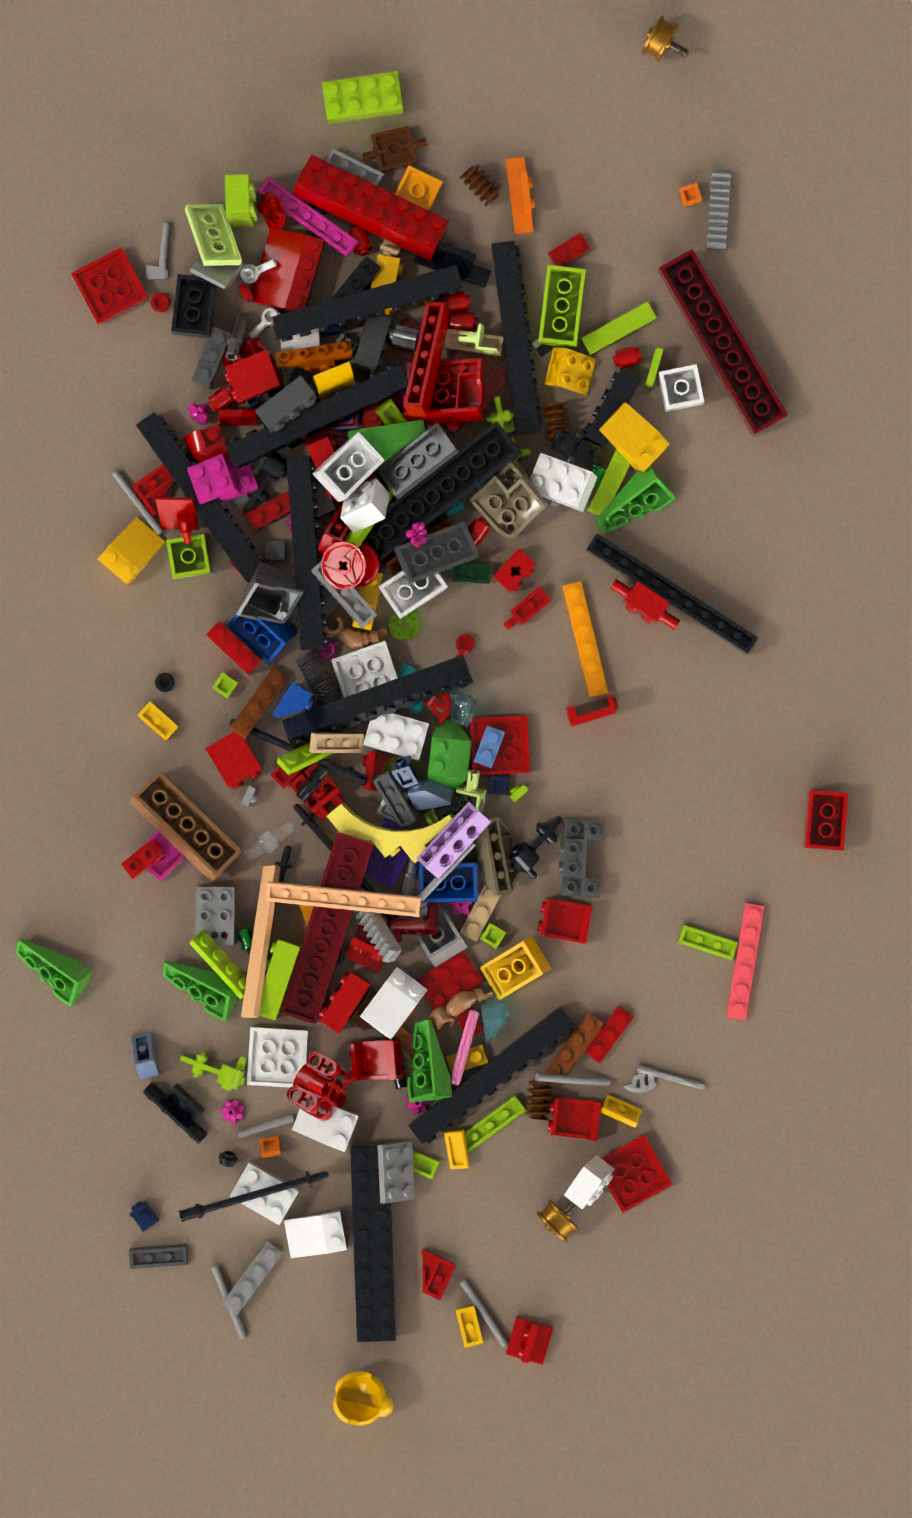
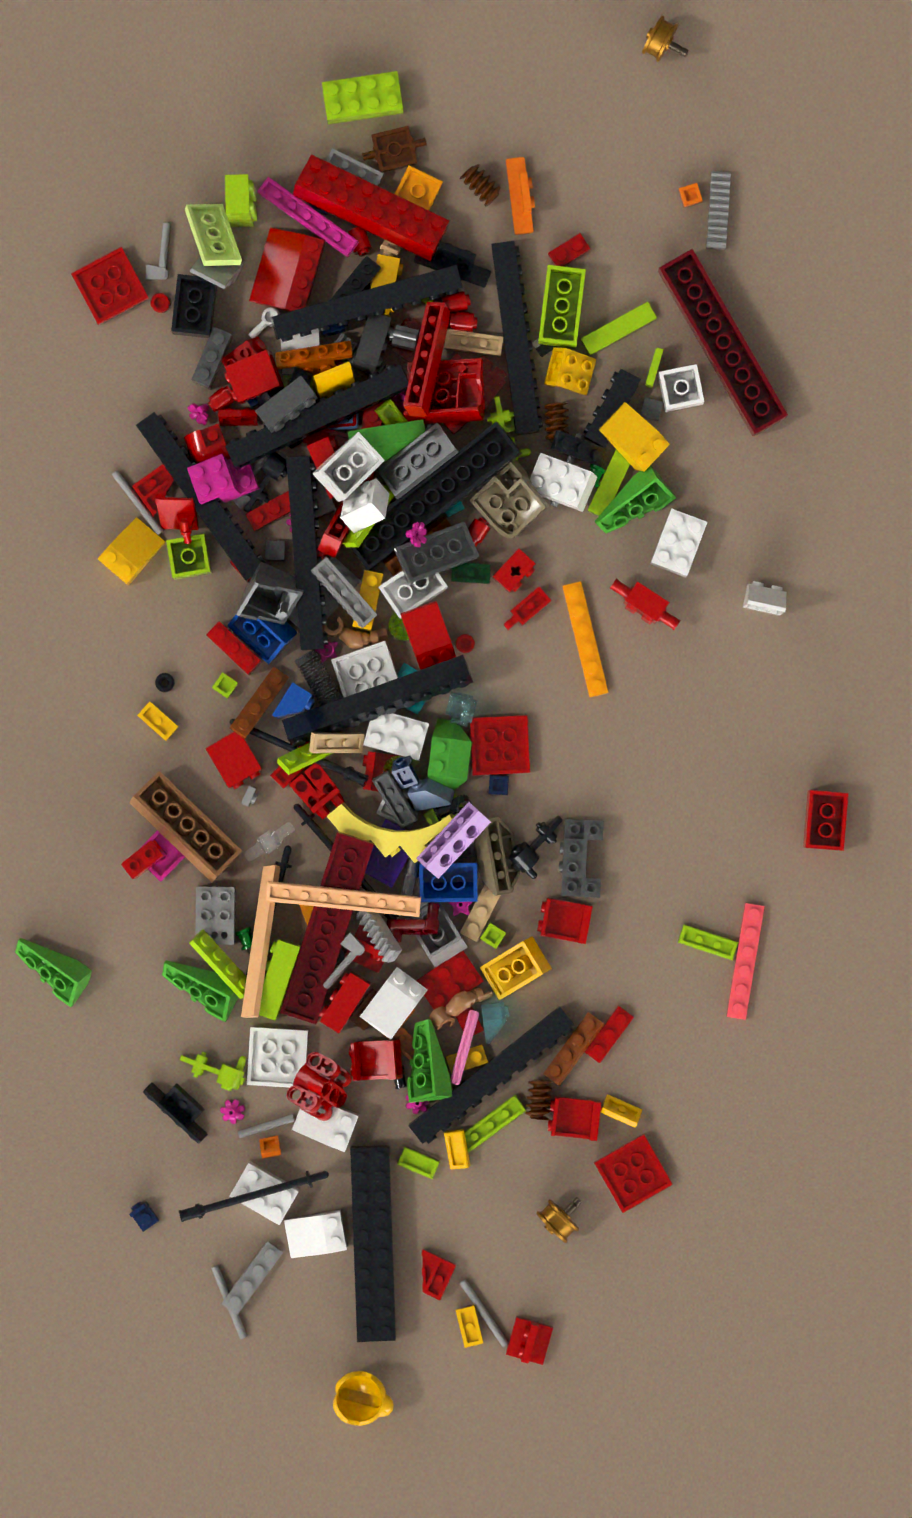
dark grey tile [129,1245,188,1269] -> none
sand blue slope [131,1032,159,1079] -> none
black plate [219,1151,238,1167] -> none
flat silver axle [225,312,248,361] -> none
red tile [237,283,254,303] -> none
white plate [241,259,277,283] -> none
red dish [257,192,286,230] -> none
black pin [296,765,329,802] -> none
piece [321,541,380,590] -> none
light grey plate [377,1141,415,1204] -> none
light grey bar [418,842,476,902] -> none
red piece [423,647,468,725] -> none
yellowish green bracket [456,770,486,812] -> none
yellowish green bracket [458,324,500,354] -> none
medium blue plate [474,726,505,768] -> none
lime plate [509,784,528,802] -> none
light grey bar [535,1073,610,1086] -> none
white brick [564,1155,614,1209] -> none
red panel [565,694,619,727] -> none
black brick [586,533,758,655] -> none
red brick [612,346,642,369] -> none
light grey piece [624,1065,705,1093] -> none
none -> light grey piece [323,933,365,989]
none -> red slope [400,601,456,670]
none -> dark grey tile [640,397,663,421]
none -> white brick [650,508,707,578]
none -> white slope [743,581,787,615]

